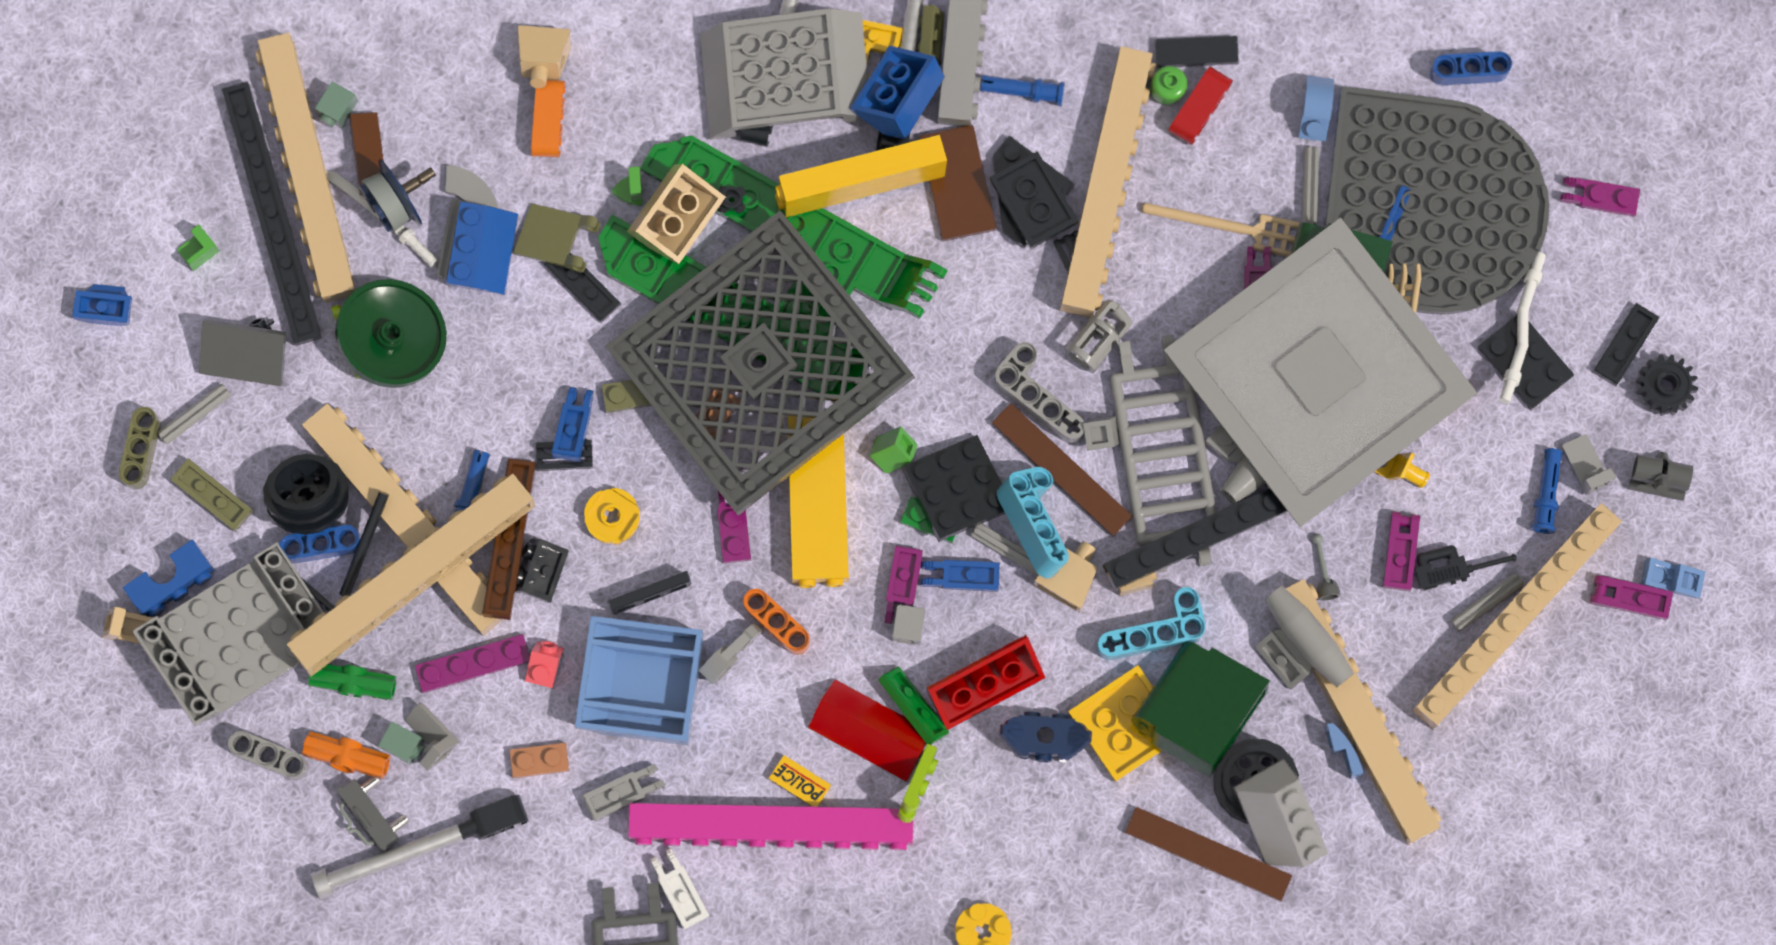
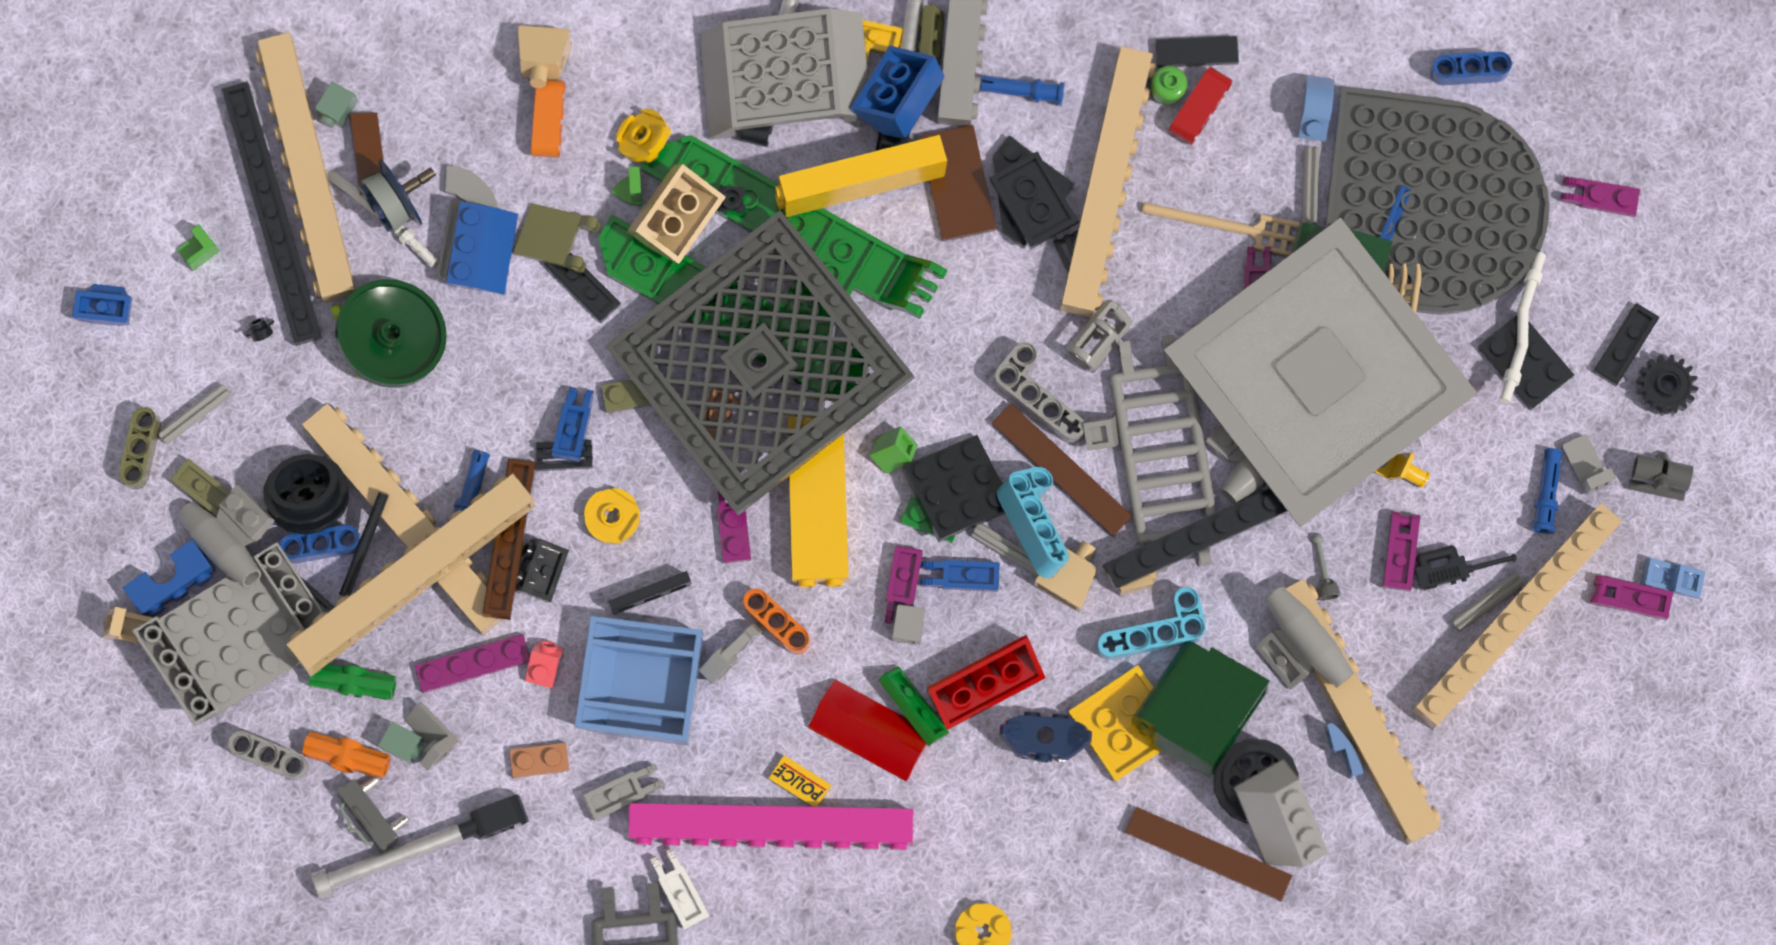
dark grey tile [199,319,286,386] -> none
lime plate [898,743,939,823] -> none
none -> light grey plate [178,484,275,587]
none -> yellow plate [616,109,671,163]

